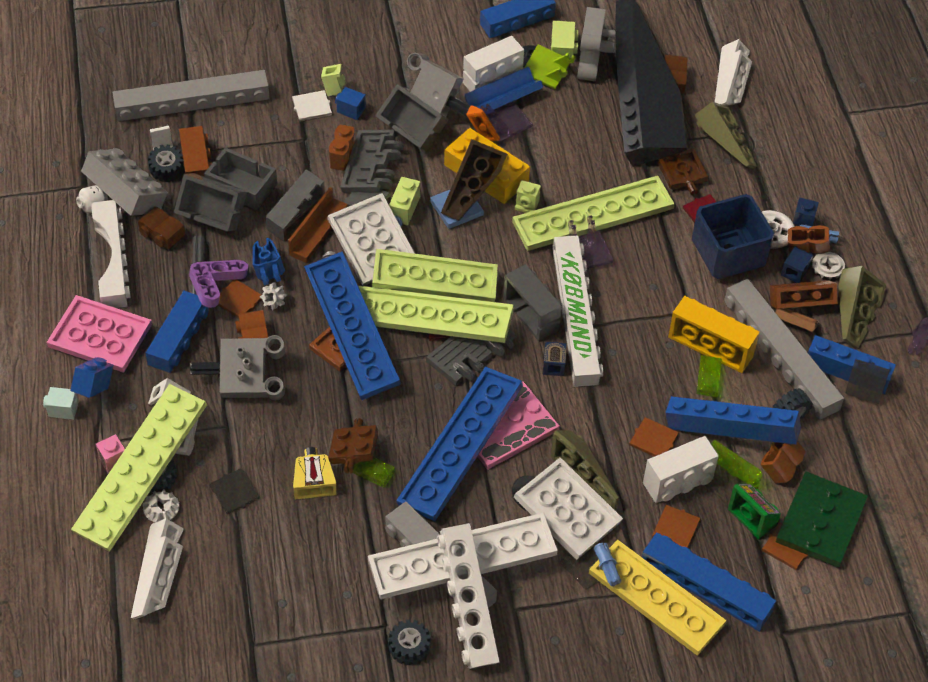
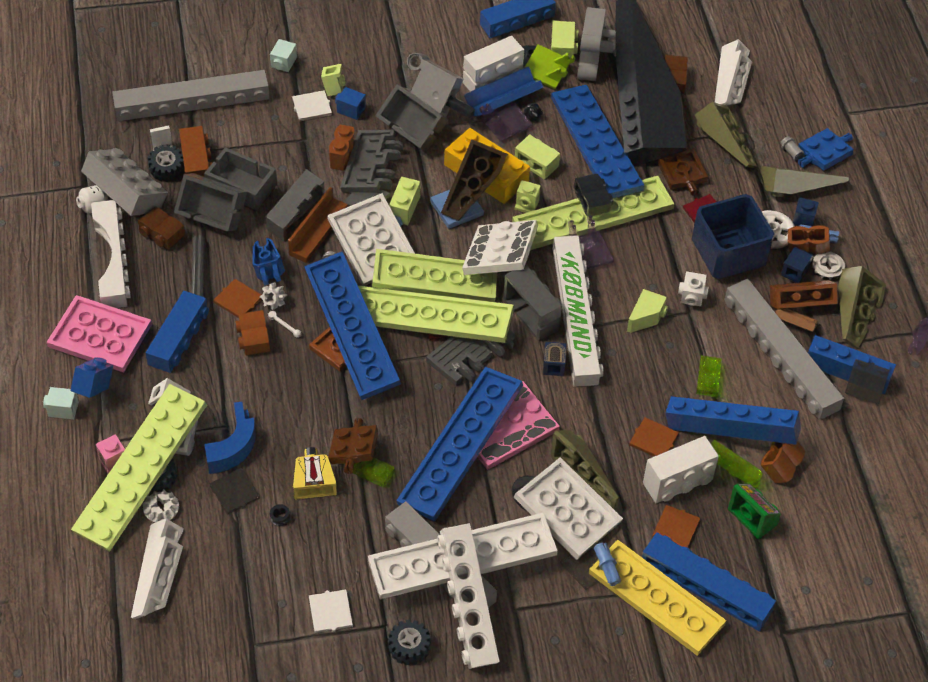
medium lavender beam [189,260,248,308] -> none
light grey piece [190,335,286,401] -> none
orange slope [466,105,501,141] -> none
yellow brick [668,296,760,374] -> none
dark orange piece [762,523,808,570] -> none
black wheel [773,388,813,419] -> none
dark green plate [775,471,868,568] -> none
none -> blue arch [205,401,256,474]
none -> white hinge [268,311,302,338]
none -> light aqua brick [270,39,297,72]
none -> black bush [270,504,291,527]
none -> white piece [309,590,353,633]
none -> white plate [462,220,538,275]
none -> yellowish green brick [514,134,560,180]
none -> black bush [524,103,543,122]
none -> blue plate [551,84,644,198]
none -> black brick [574,173,613,217]
none -> yellowish green slope [627,289,668,333]
none -> white brick [678,271,709,307]
none -> olive wedge [761,166,849,197]
none -> light grey pin [780,136,804,161]
none -> blue plate [798,128,854,171]

